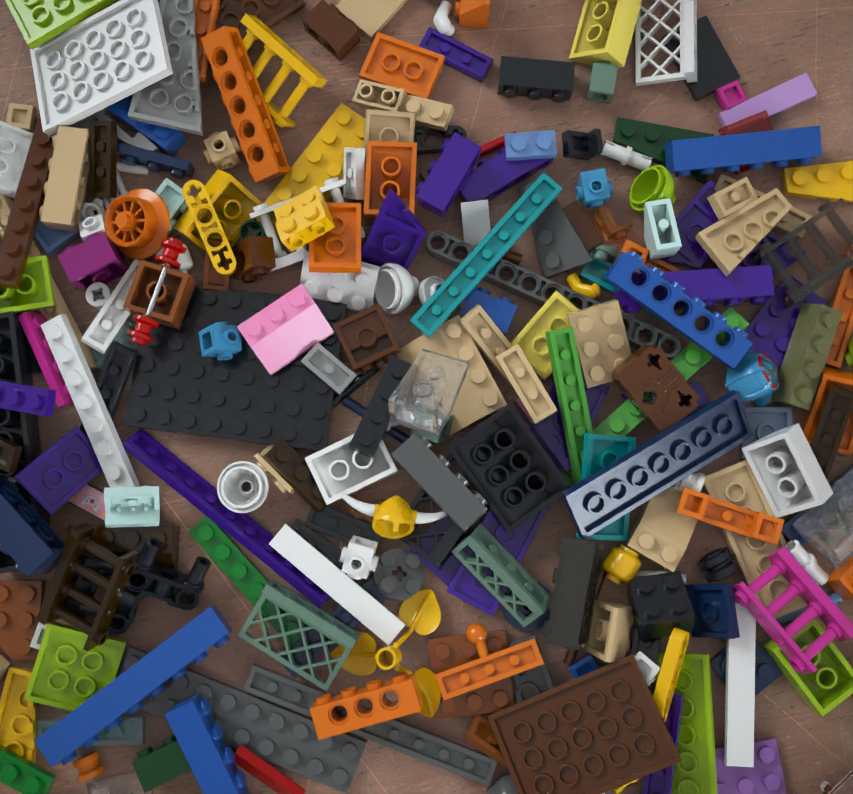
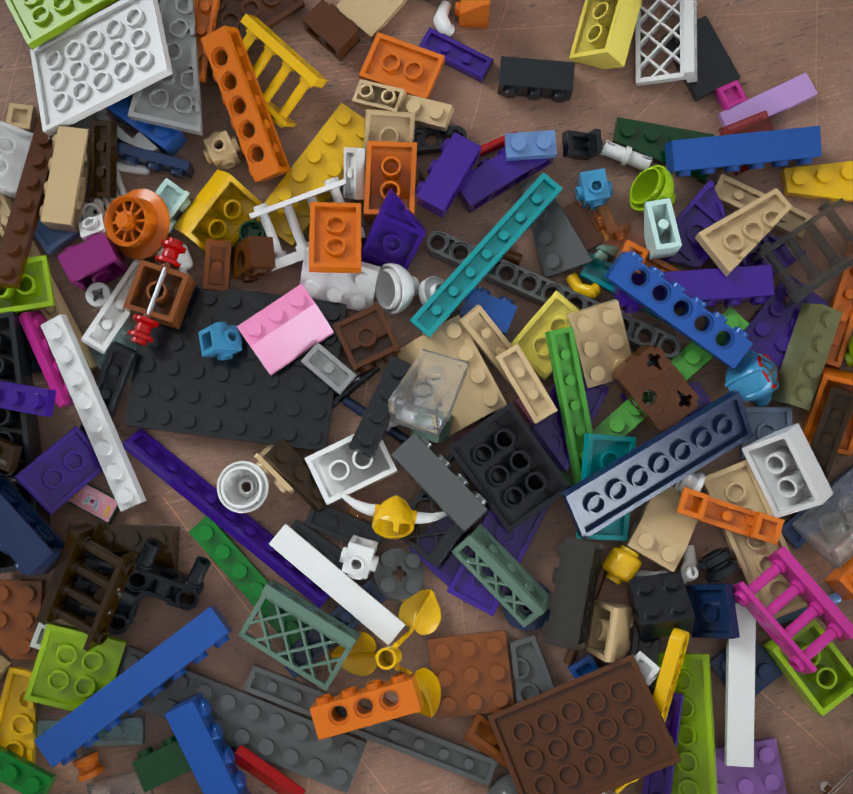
light aqua bracket [104,486,160,528] -> none
yellow beam [182,180,237,276] -> none
yellow plate [274,185,335,252] -> none
orange plate [435,623,544,700] -> none
white sticker [461,199,490,246] -> none
sand green brick [586,61,618,104] -> none
tan plate [707,177,758,220] -> none
white pin [785,540,829,585] -> none
none -> white arm [680,545,699,581]

